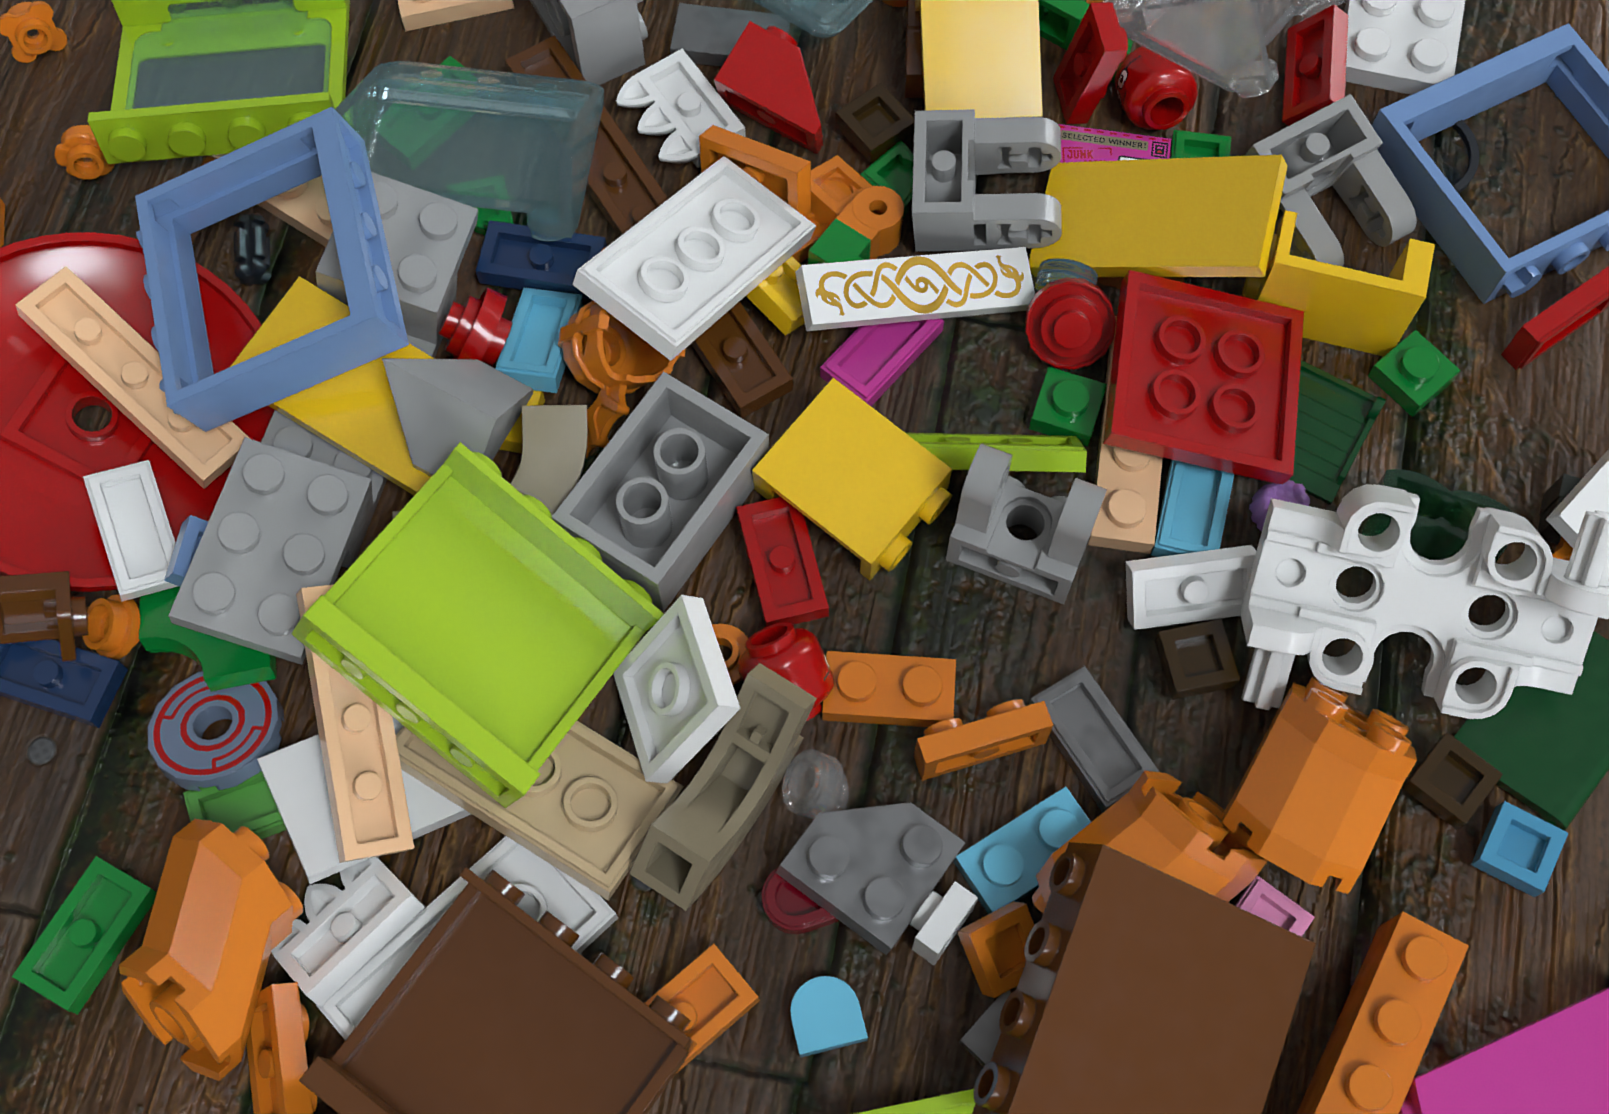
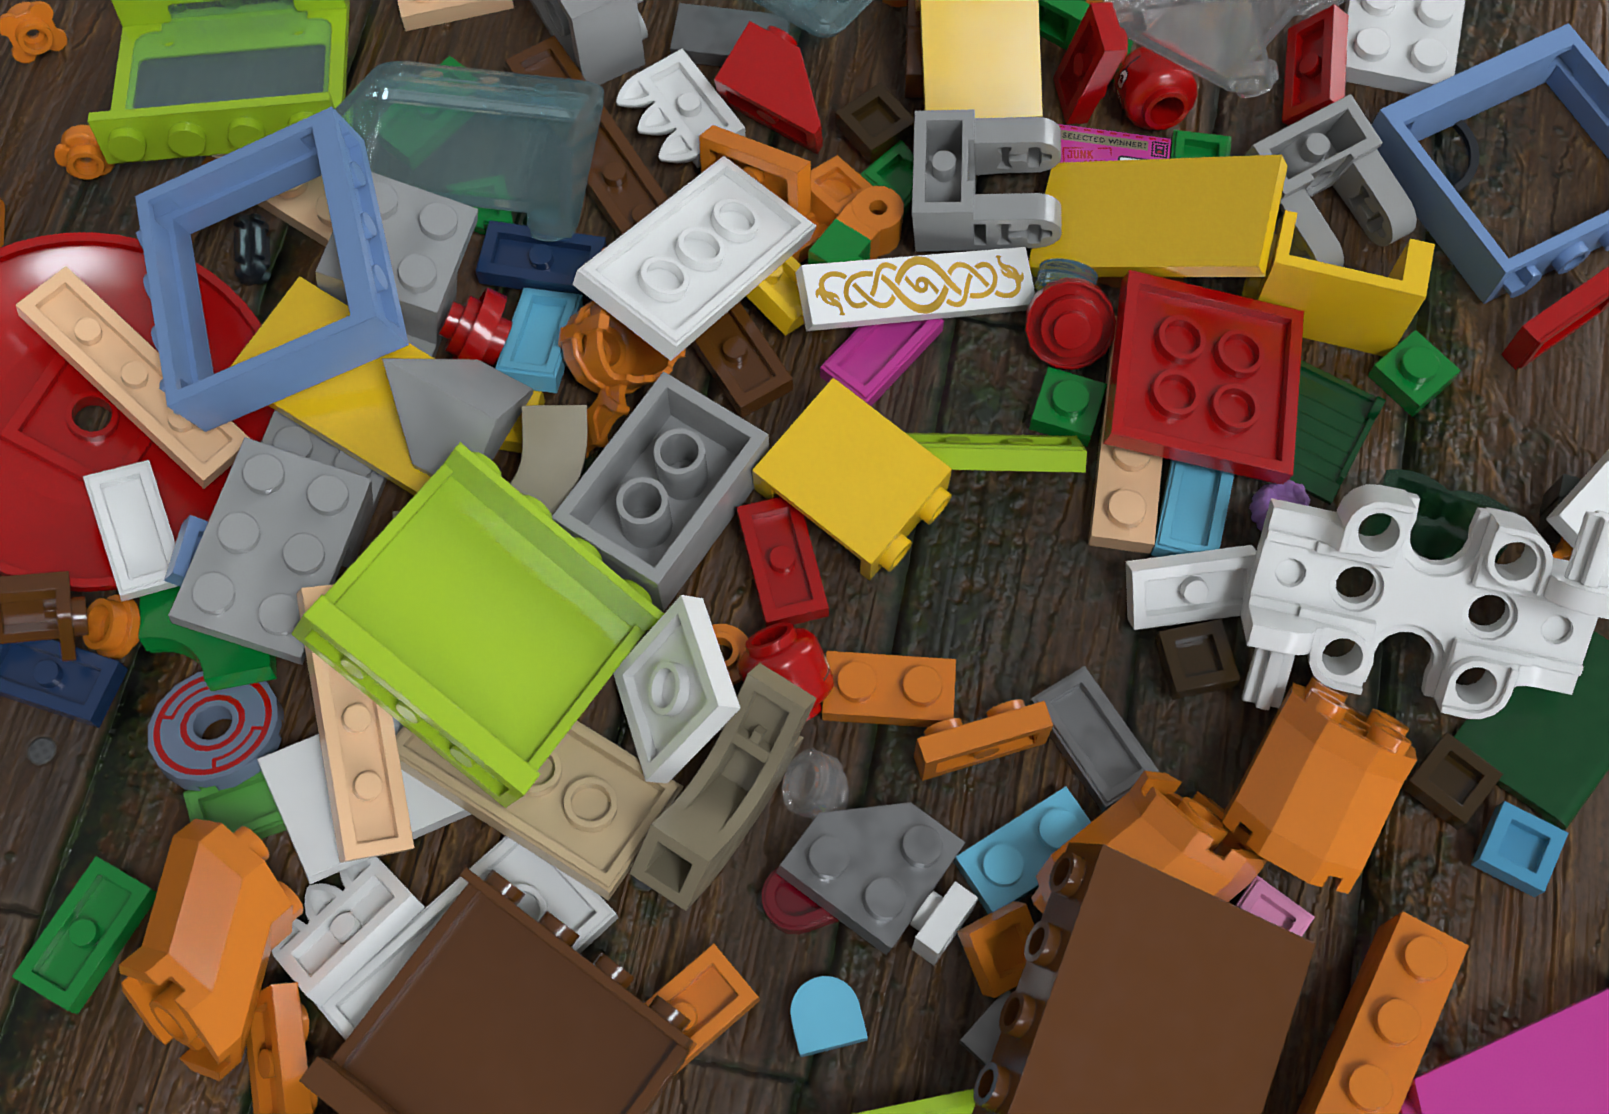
light grey brick [946,444,1107,604] -> none

